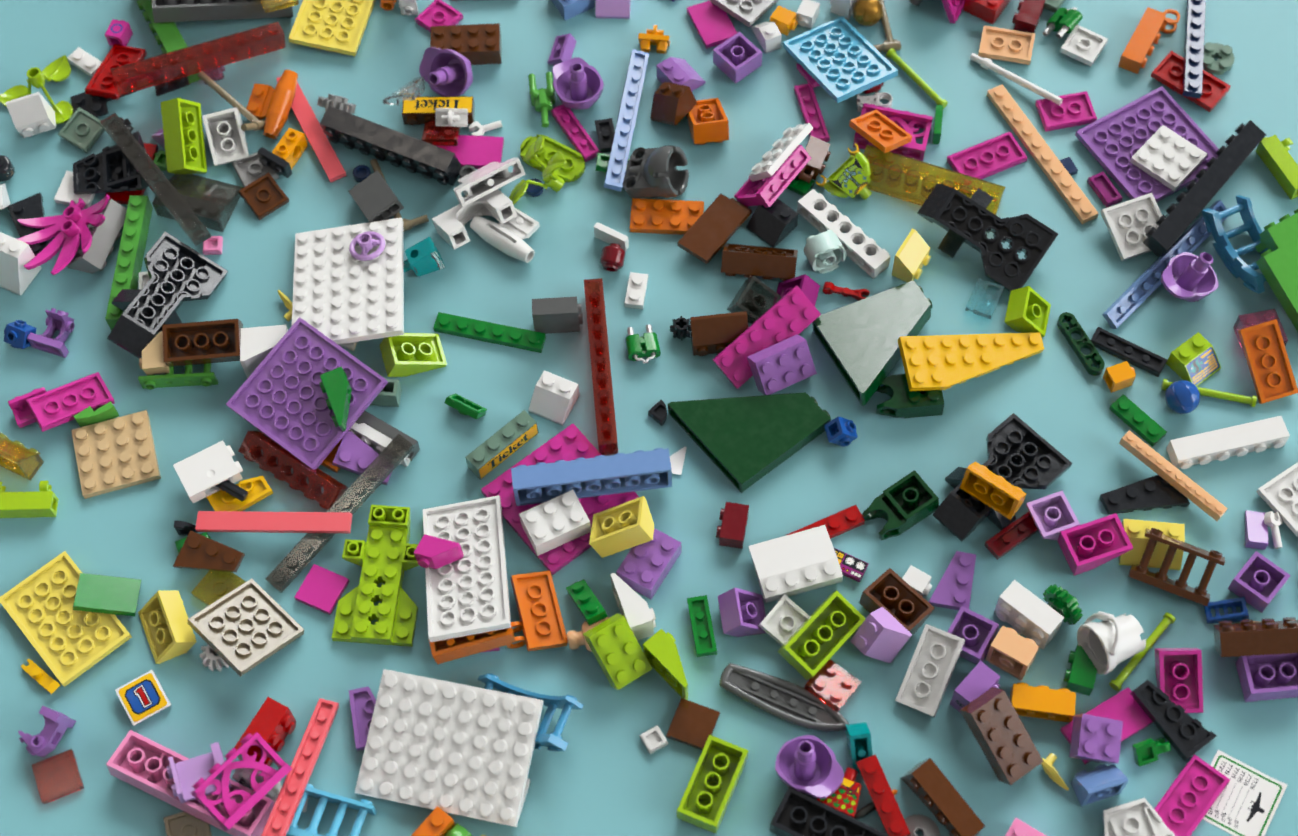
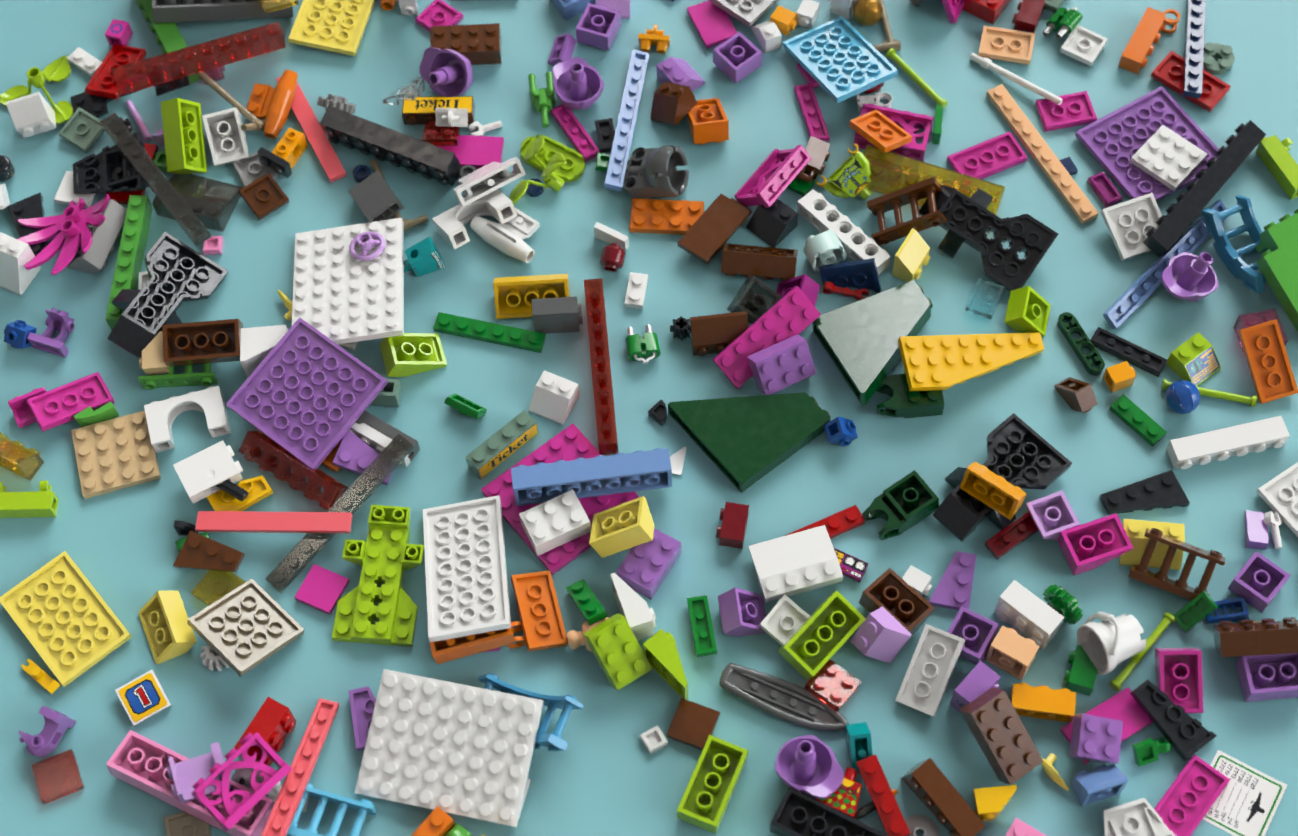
tile [73,573,141,617] -> none
green slope [319,366,352,432] -> none
dark pink slope [414,534,464,569] -> none
white plate [748,123,813,182] -> none
light nougat piece [1119,430,1228,521] -> none
none -> lavender bar [126,100,152,142]
none -> white arch [144,386,231,453]
none -> yellow slope [493,274,570,319]
none -> medium lavender brick [576,3,621,51]
none -> dark blue wing [819,258,882,293]
none -> reddish brown fence [867,177,947,246]
none -> yellow slope [971,785,1017,822]
none -> reddish brown slope [1054,377,1098,413]
none -> green plate [1173,591,1218,632]

